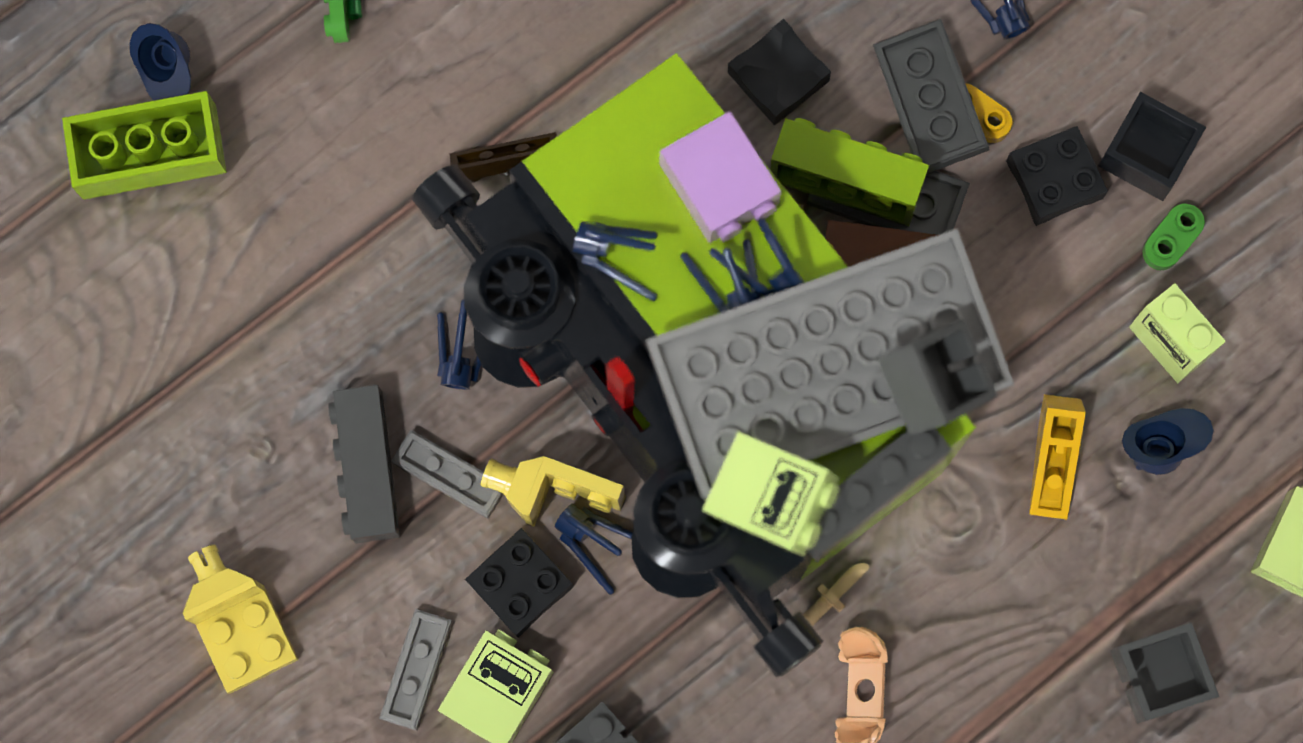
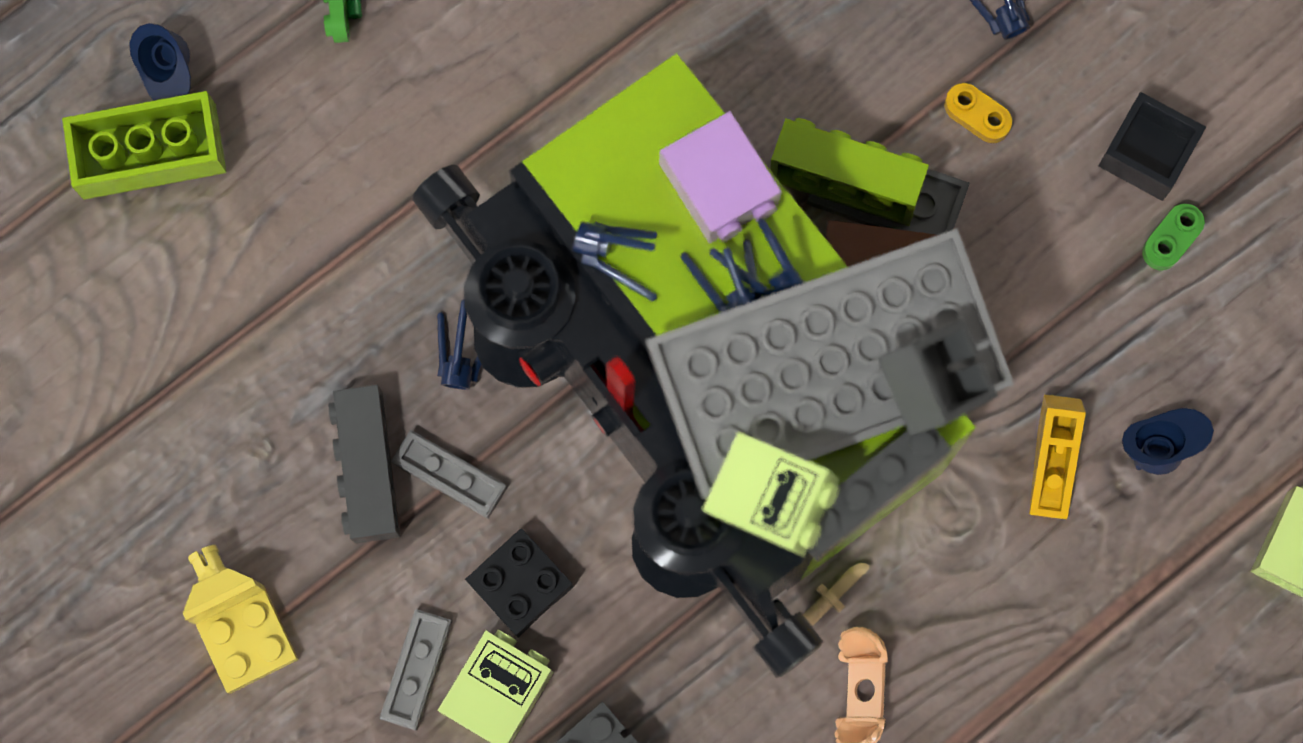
dark brown plate [449,132,557,183] -> none
light yellow plate [481,456,626,527] -> none
dark blue plant [554,504,633,595] -> none
black brick [728,19,831,126] -> none
dark grey tile [873,19,990,174] -> none
black brick [1006,126,1108,226] -> none
dark grey piece [1110,622,1220,724] -> none
yellowish green brick [1129,283,1226,383] -> none

